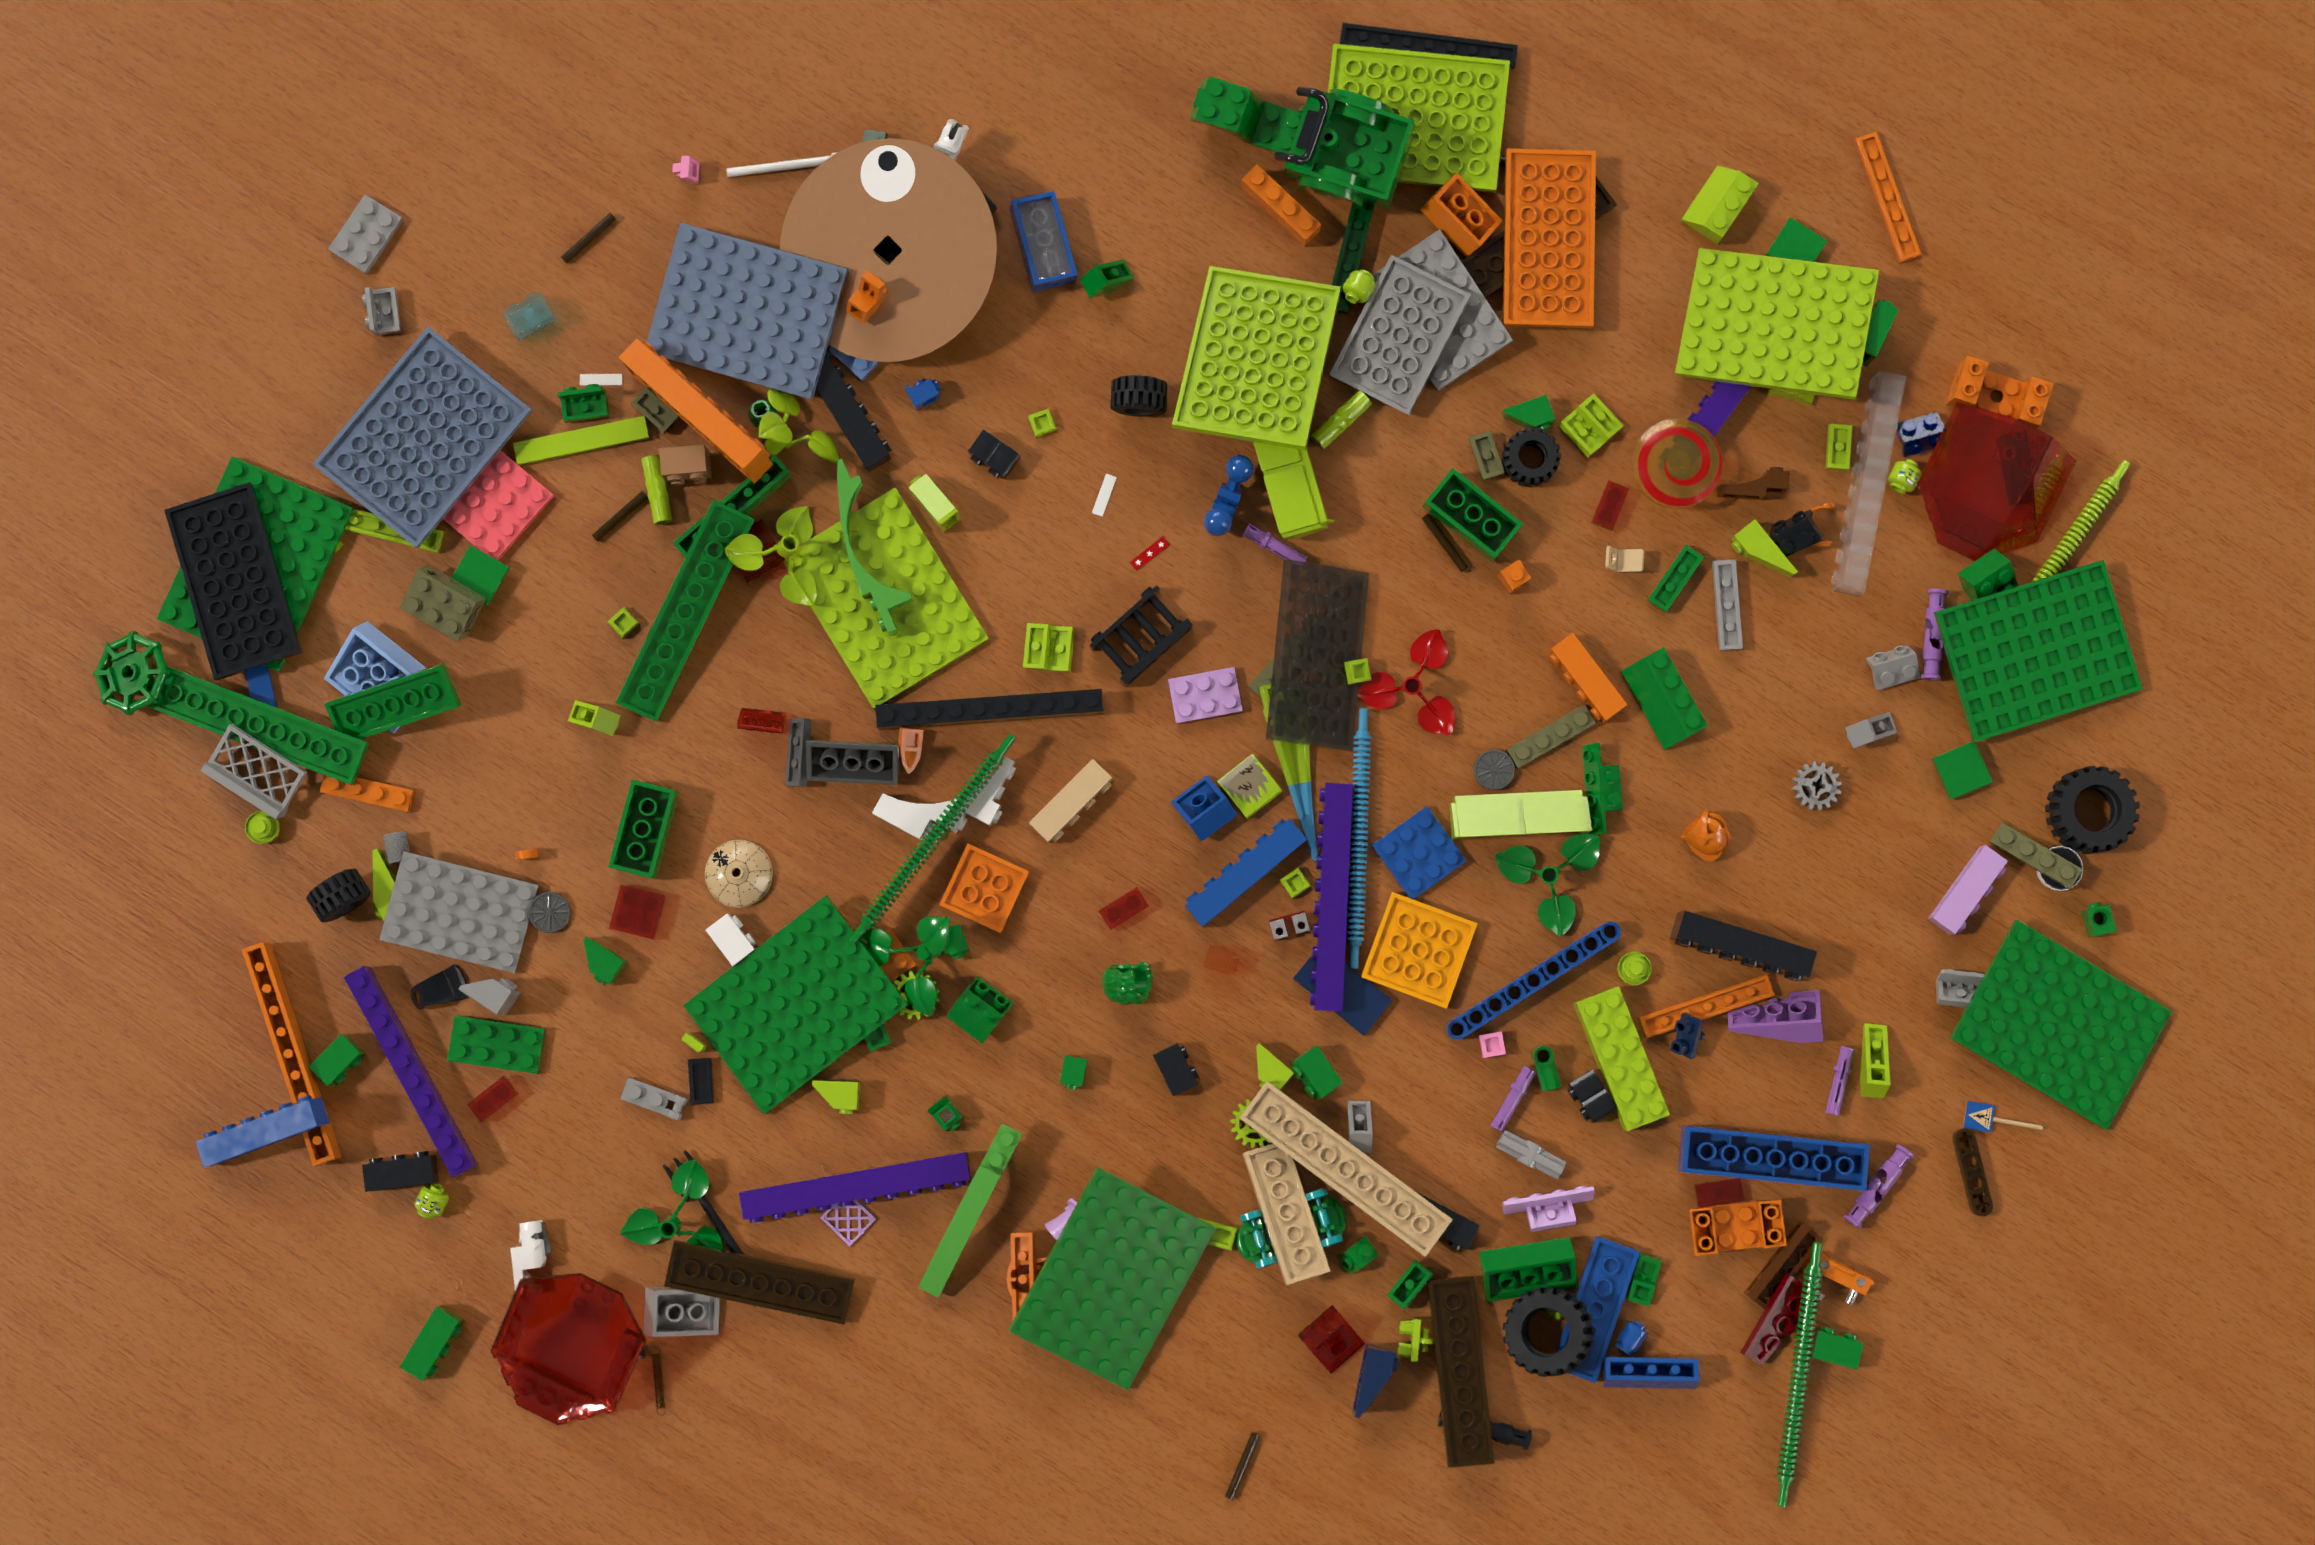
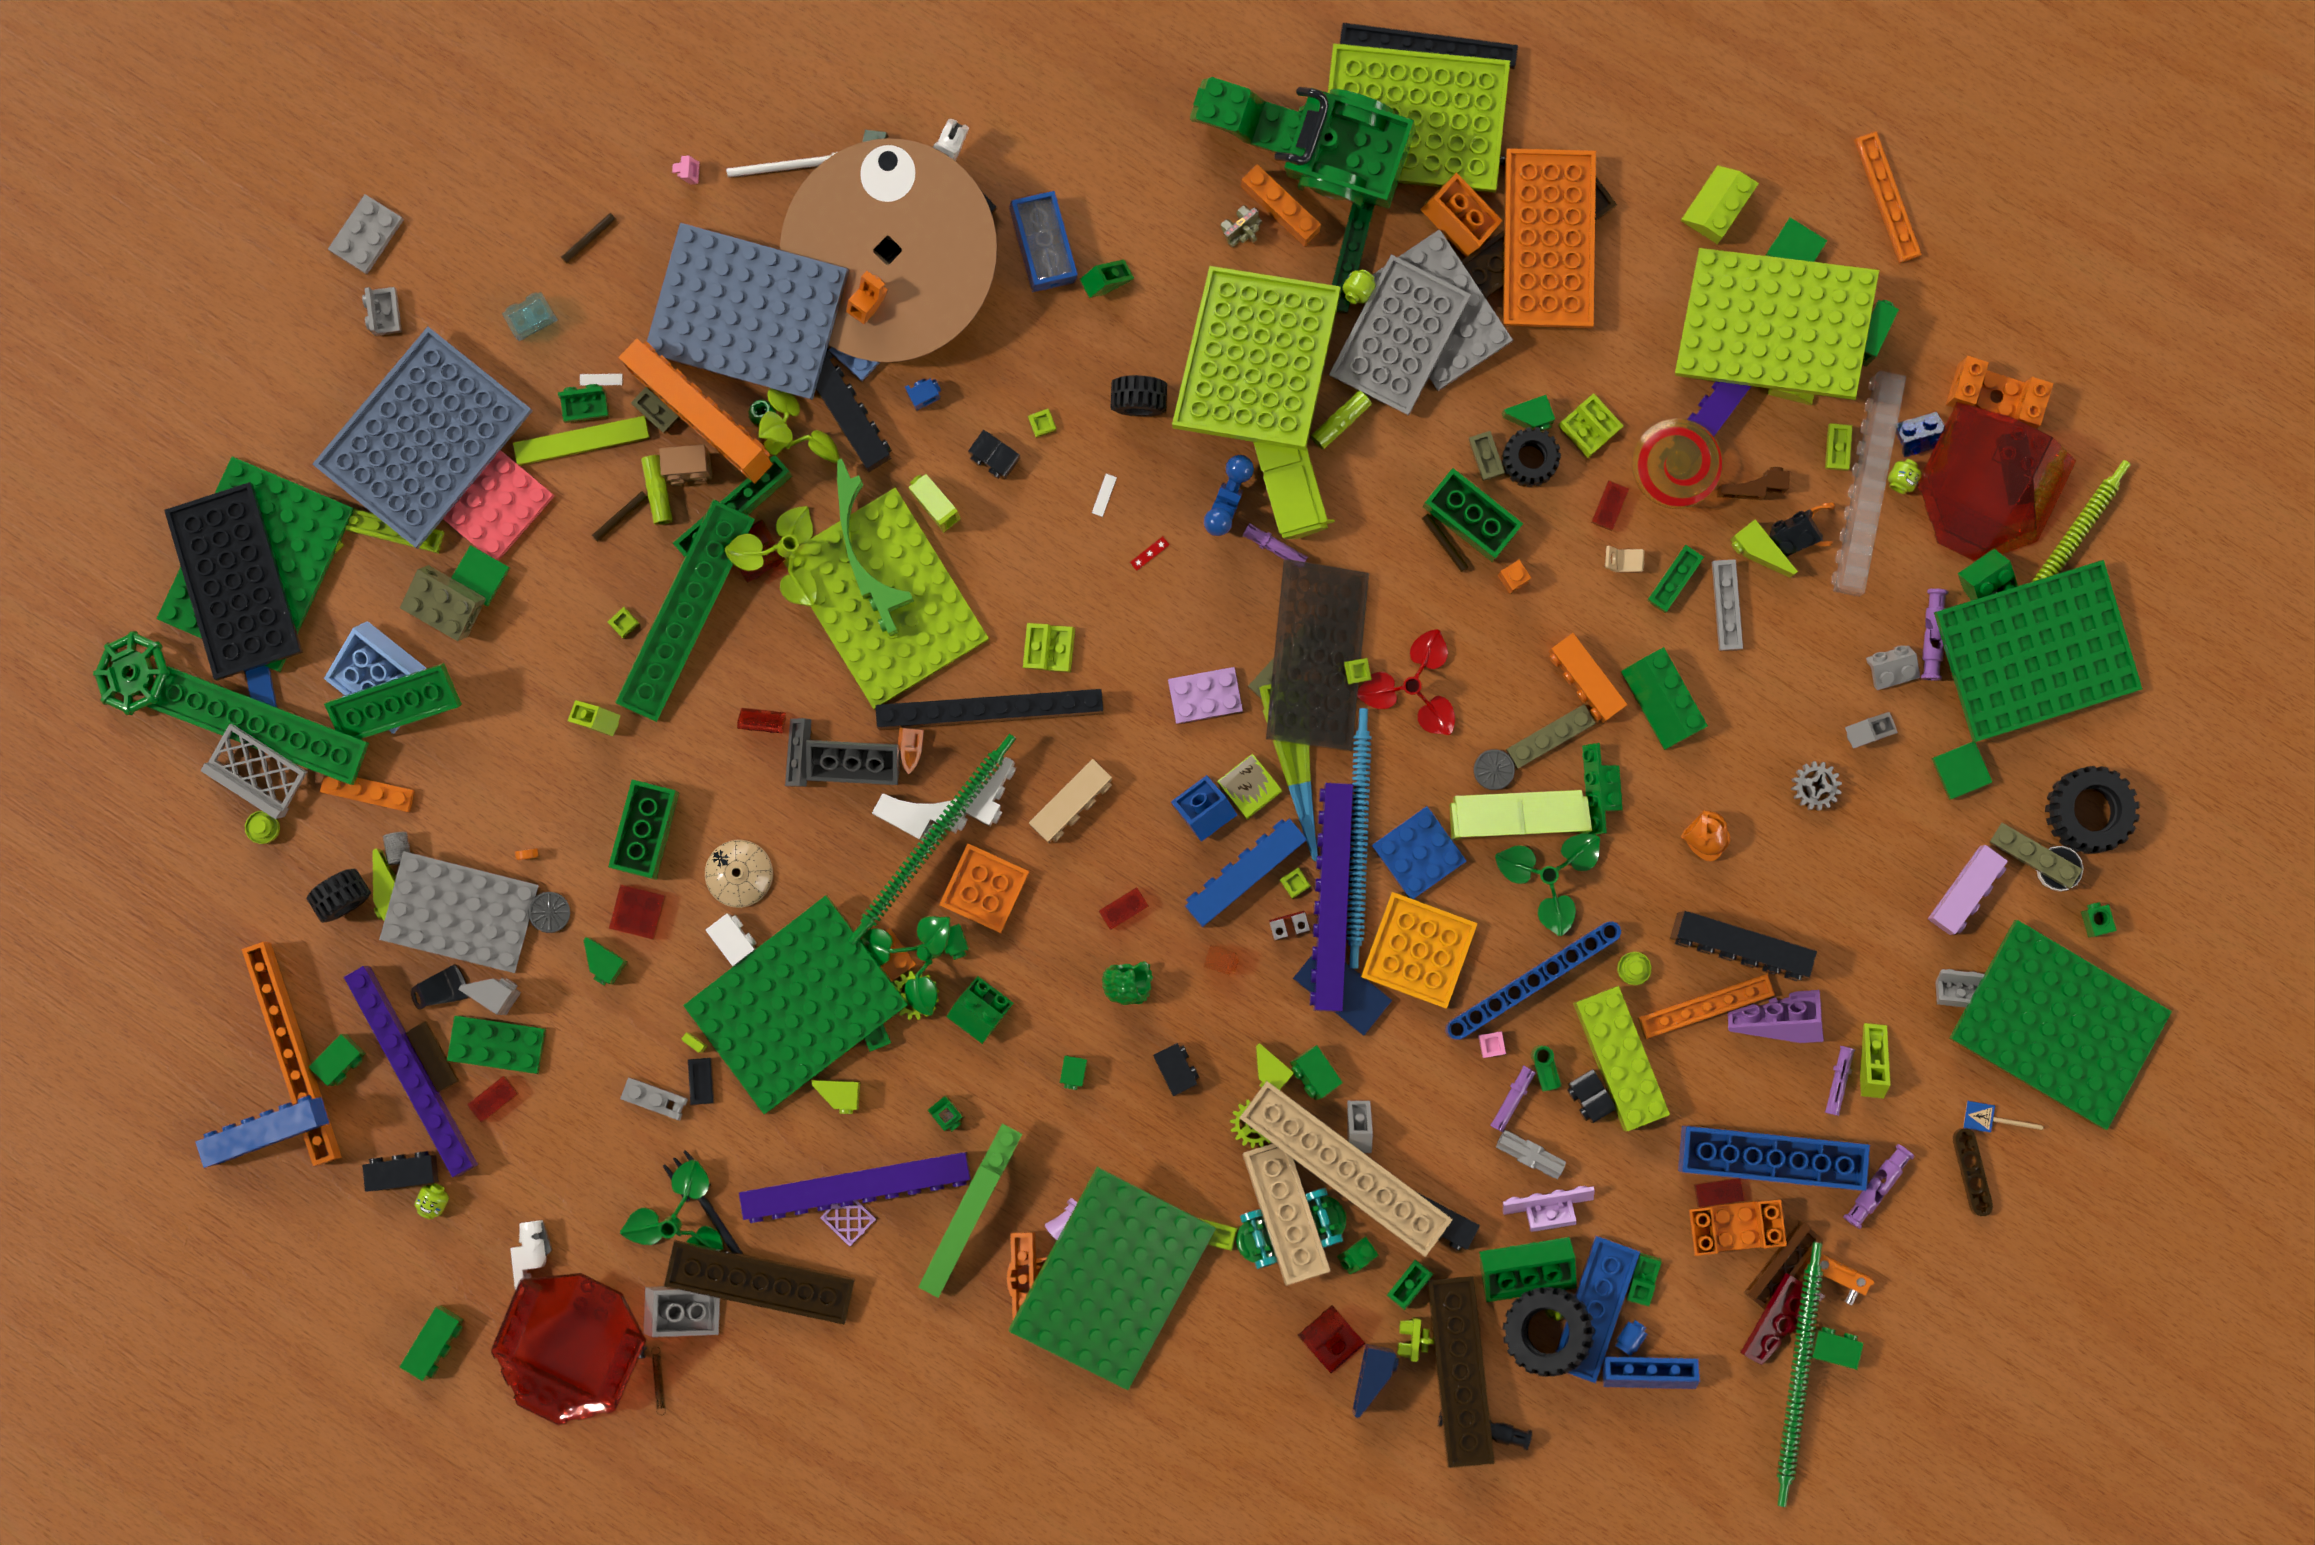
black fence [1090,585,1193,687] -> none
dark brown bar [1225,1432,1260,1500] -> none
dark blue hips [1670,1012,1705,1059] -> none
none -> dark brown tile [405,1021,459,1092]
none -> olive hips [1220,205,1262,248]

